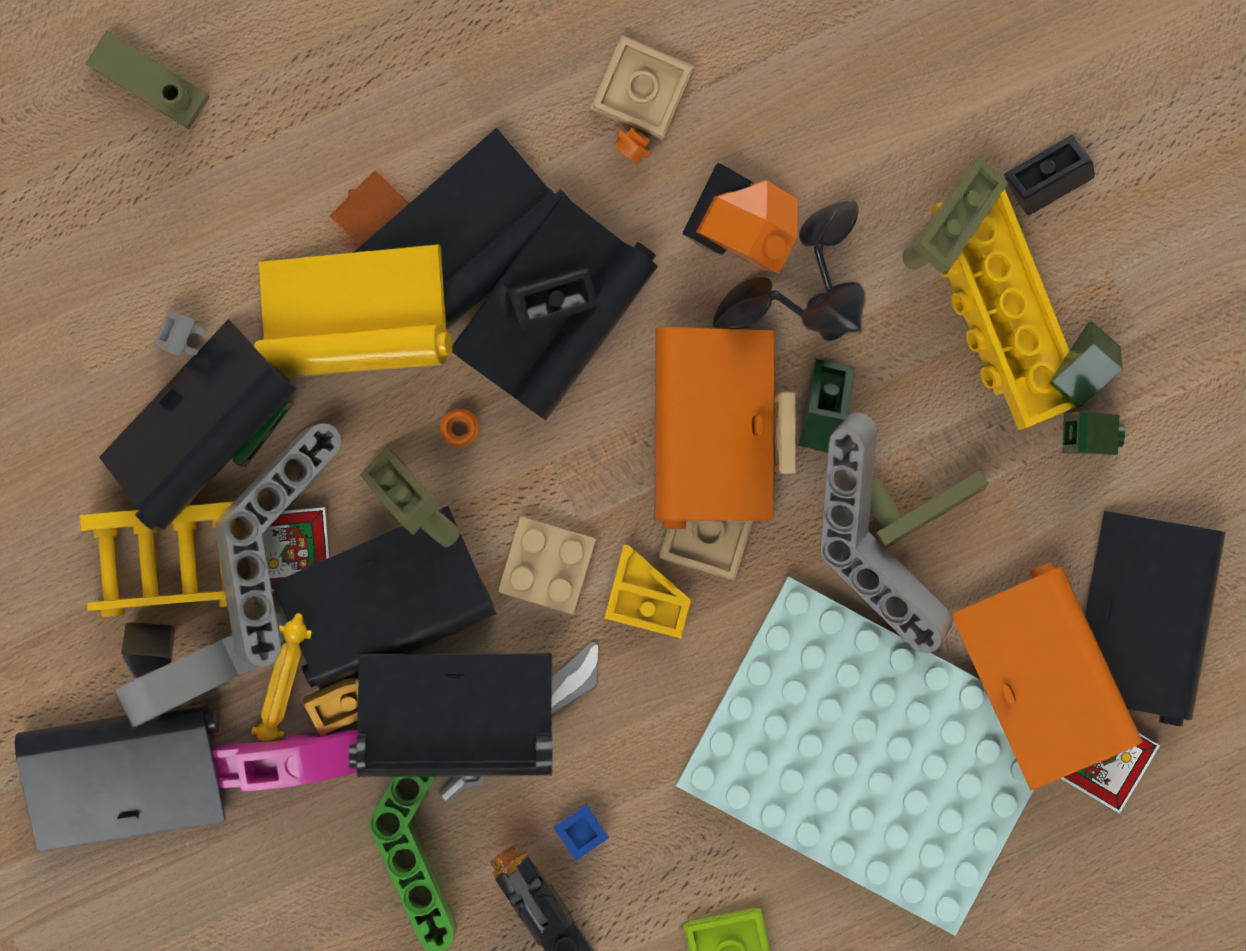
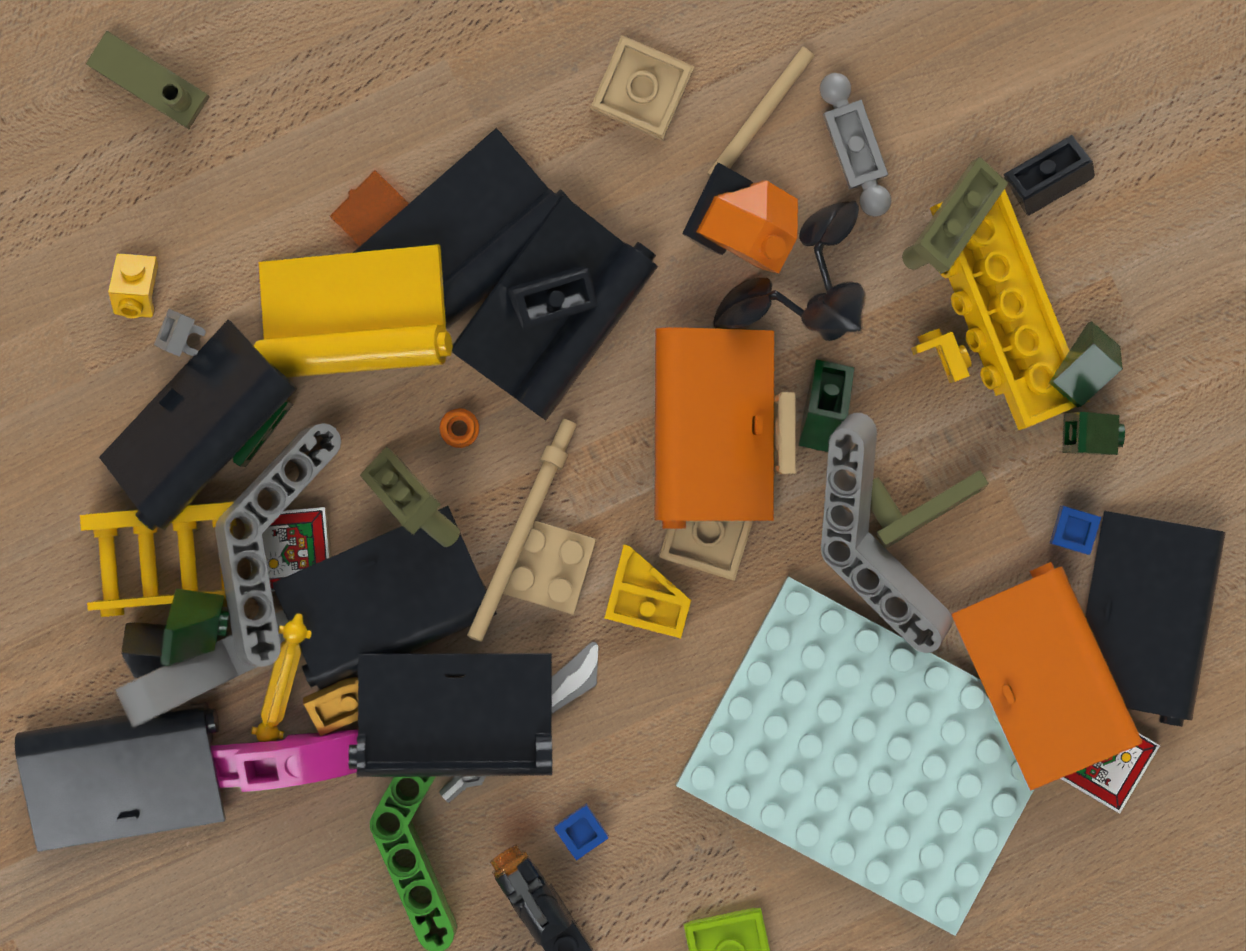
orange plate [614,127,652,163] -> none
none -> yellow bracket [108,253,158,318]
none -> dark green slope [160,589,229,666]
none -> tan bar [467,419,577,642]
none -> tan bar [707,47,814,176]
none -> light grey plate [820,73,891,217]
none -> yellow bracket [911,328,972,383]
none -> blue plate [1049,506,1101,555]

